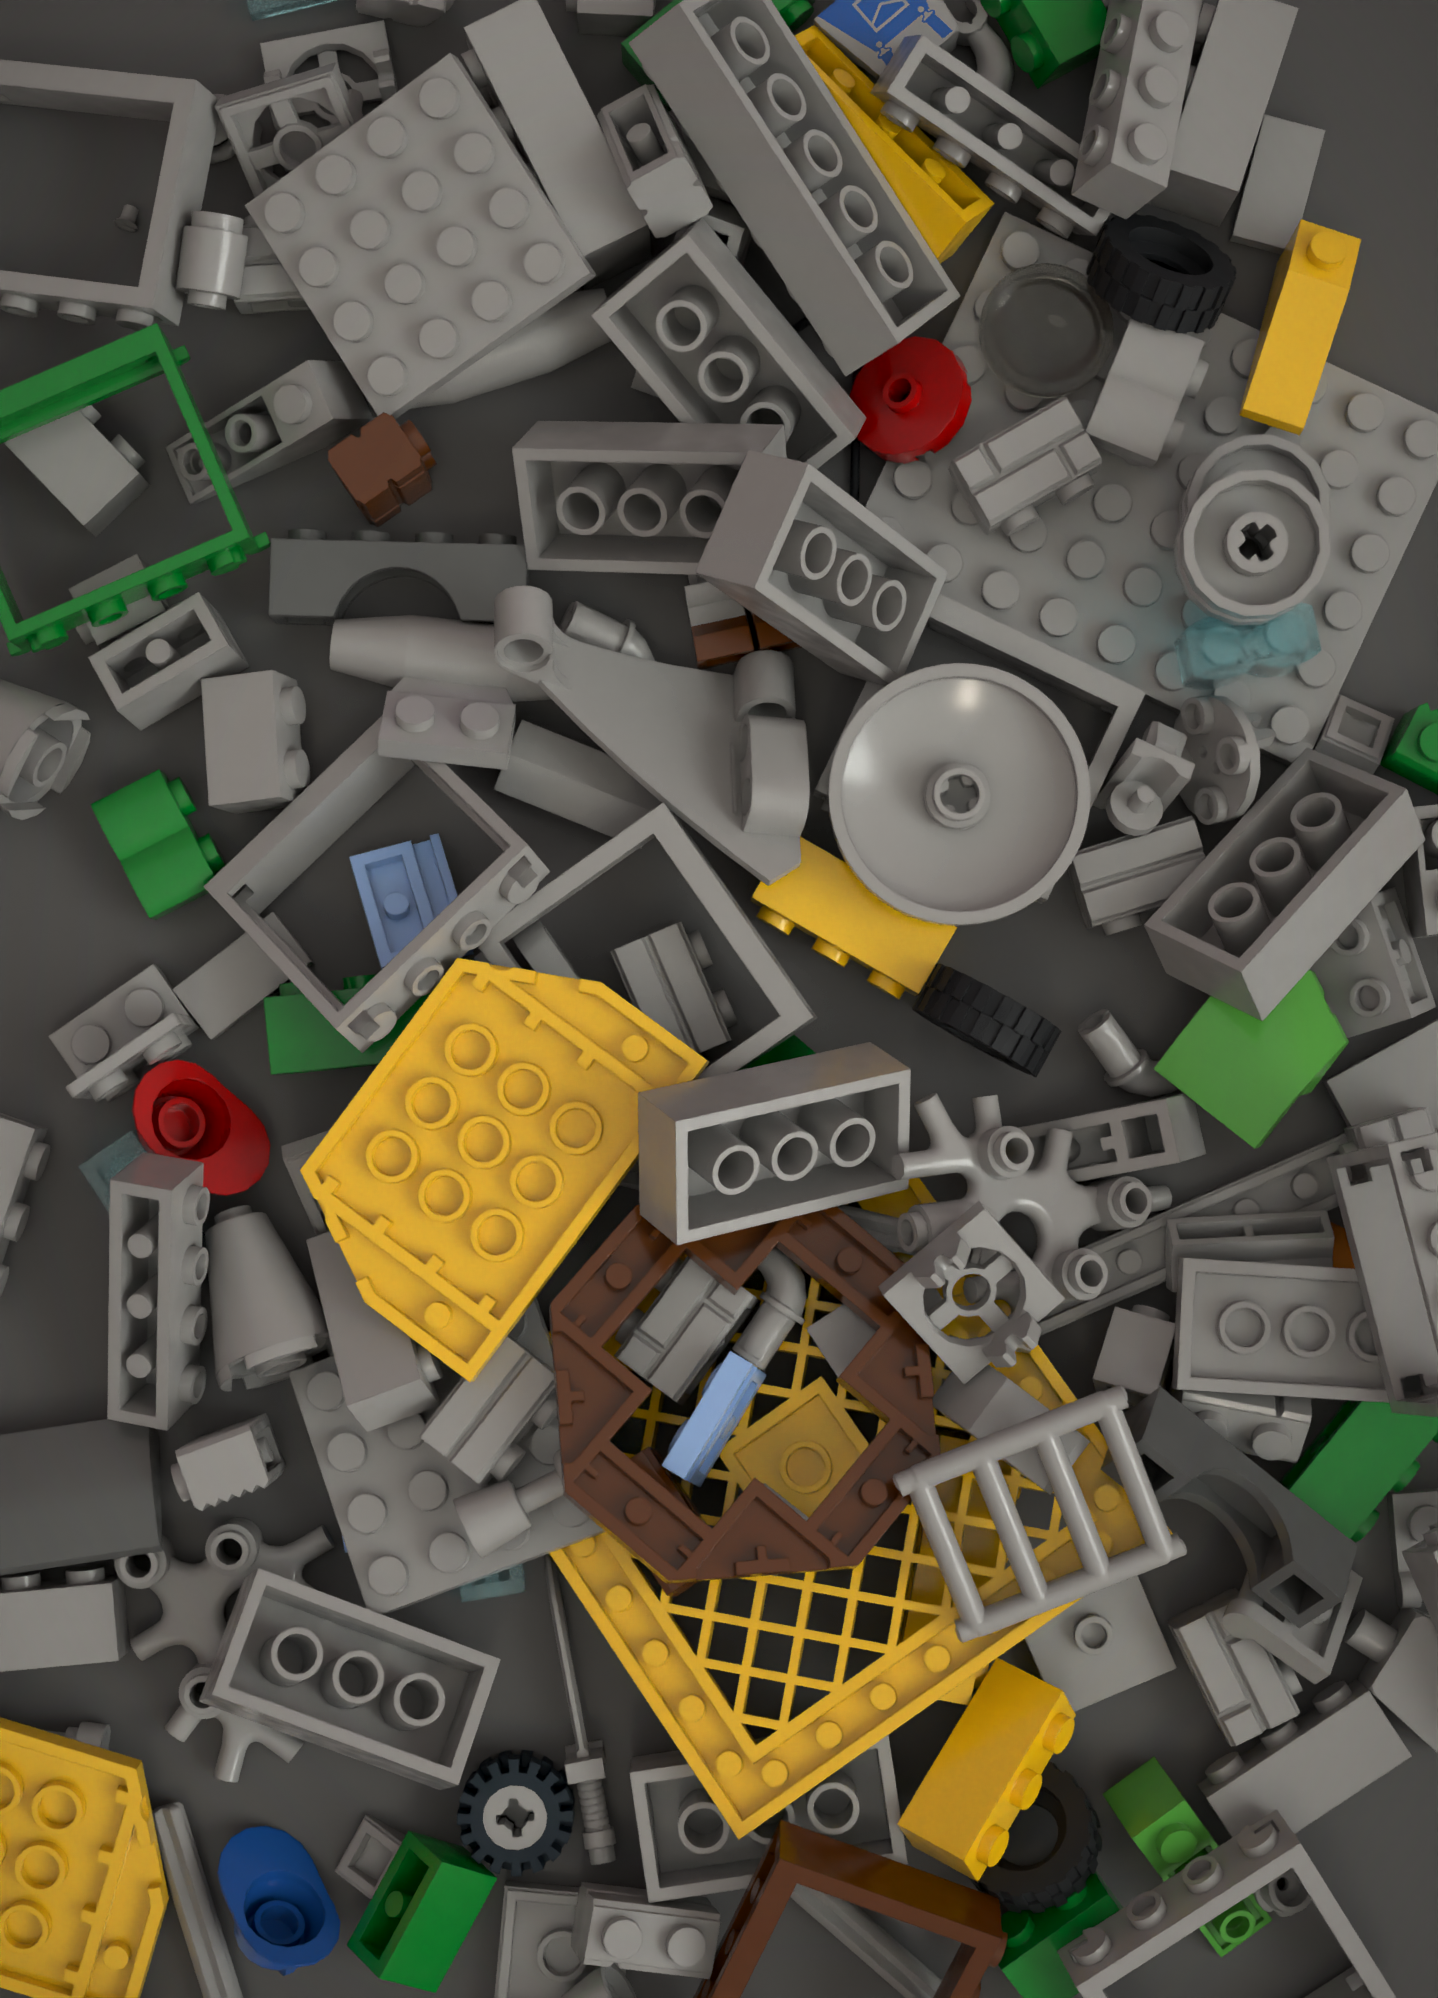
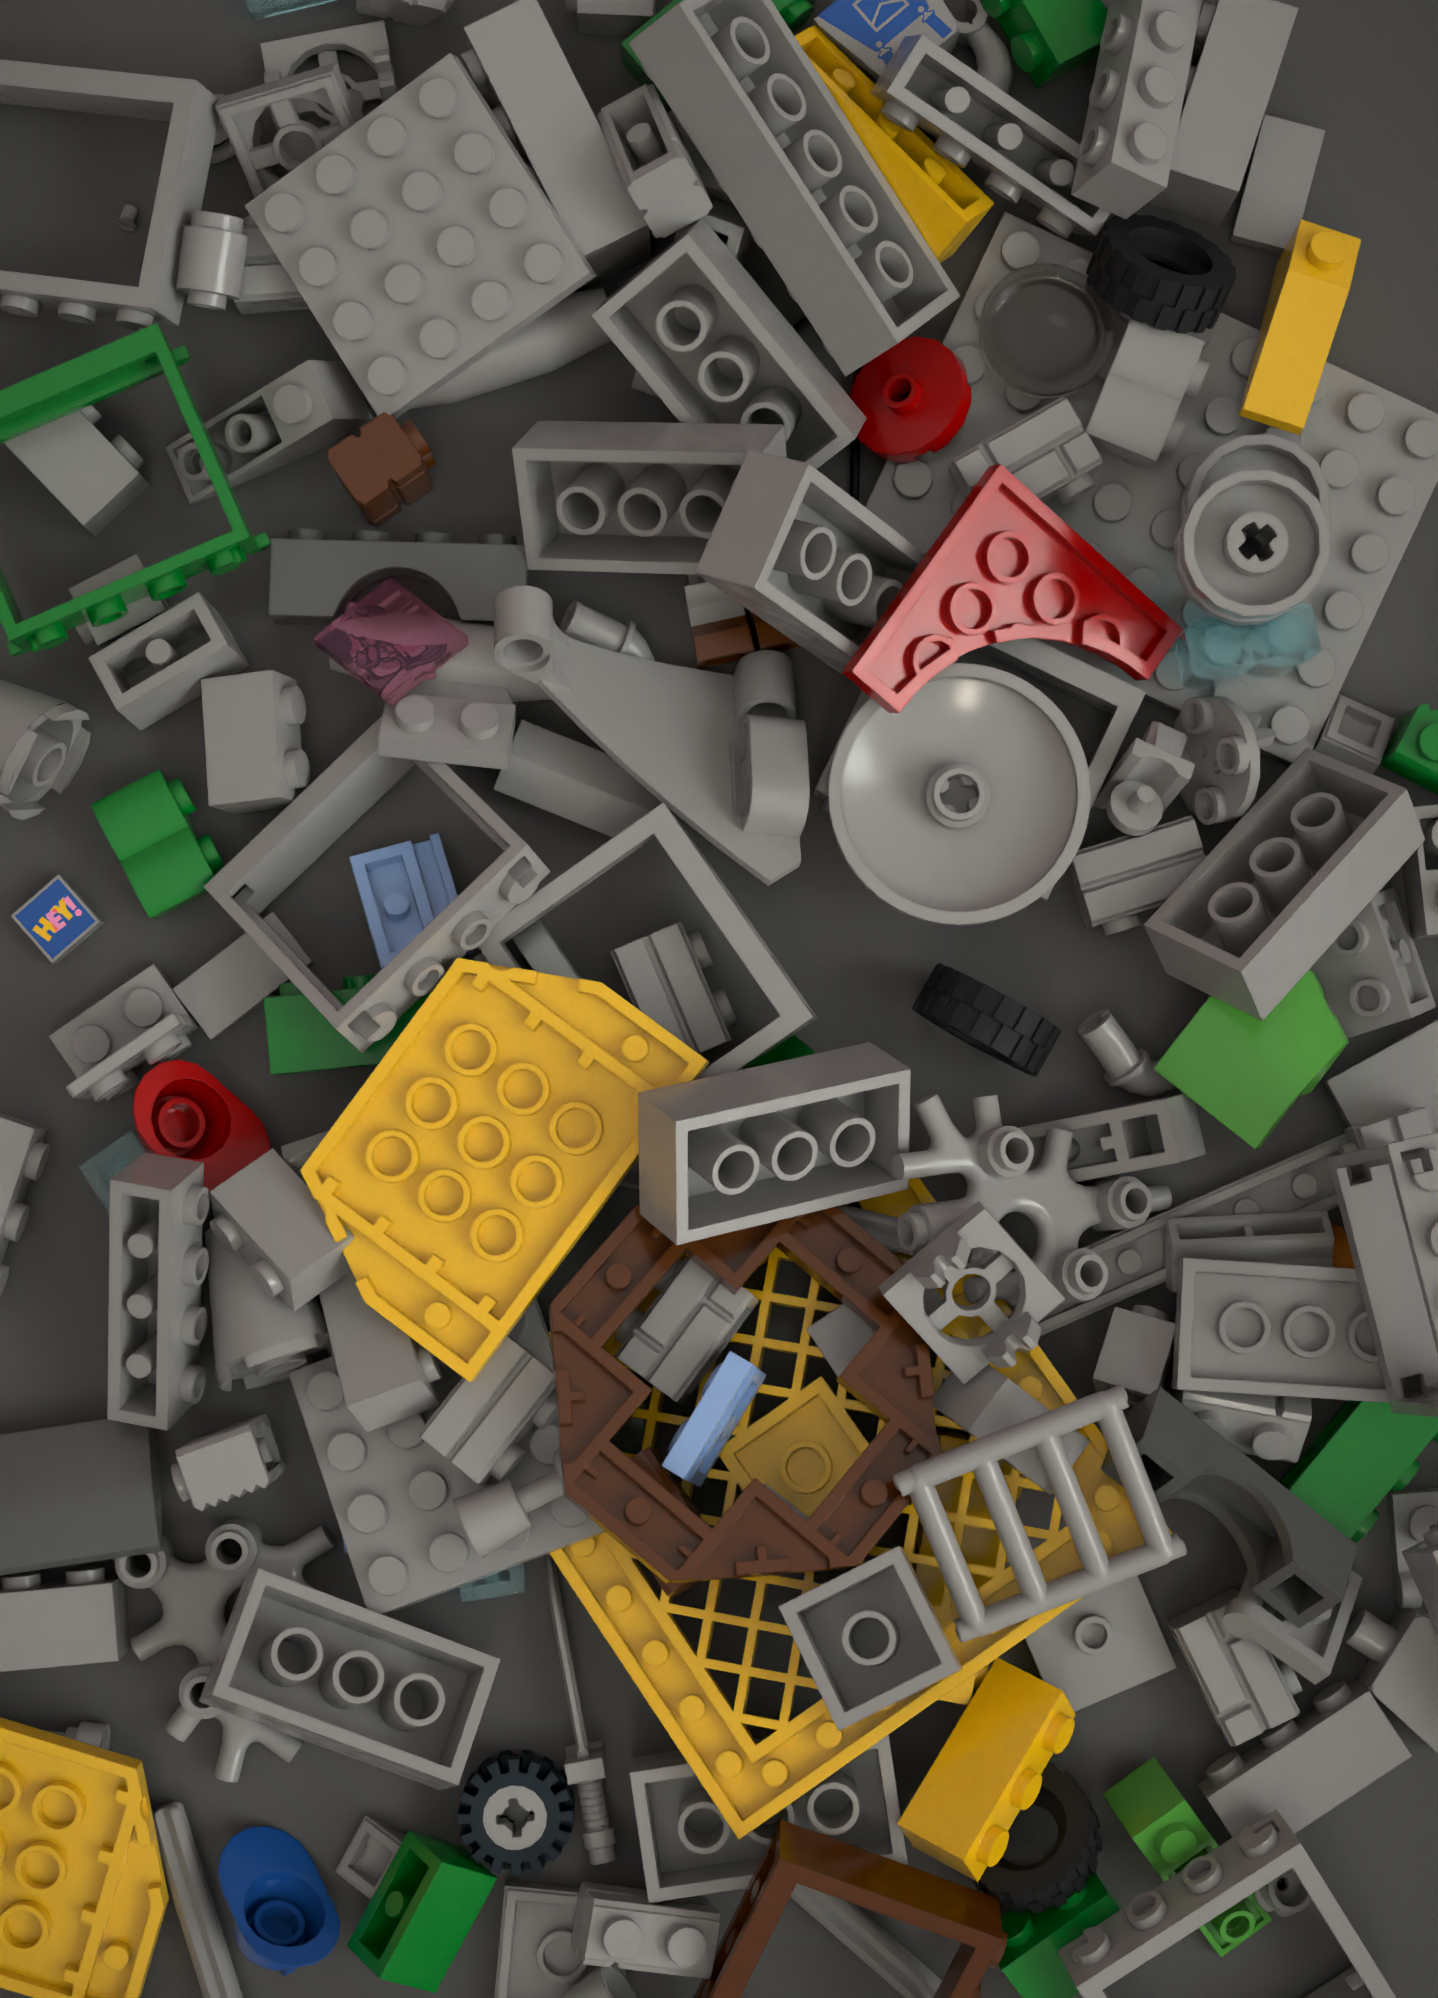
light grey piece [732,1247,806,1370] -> none
yellow brick [751,836,957,1000] -> none
none -> tile [11,874,104,965]
none -> light grey brick [210,1148,354,1312]
none -> clear pink piece [313,577,469,706]
none -> light grey brick [778,1546,963,1731]
none -> plate [841,464,1183,713]

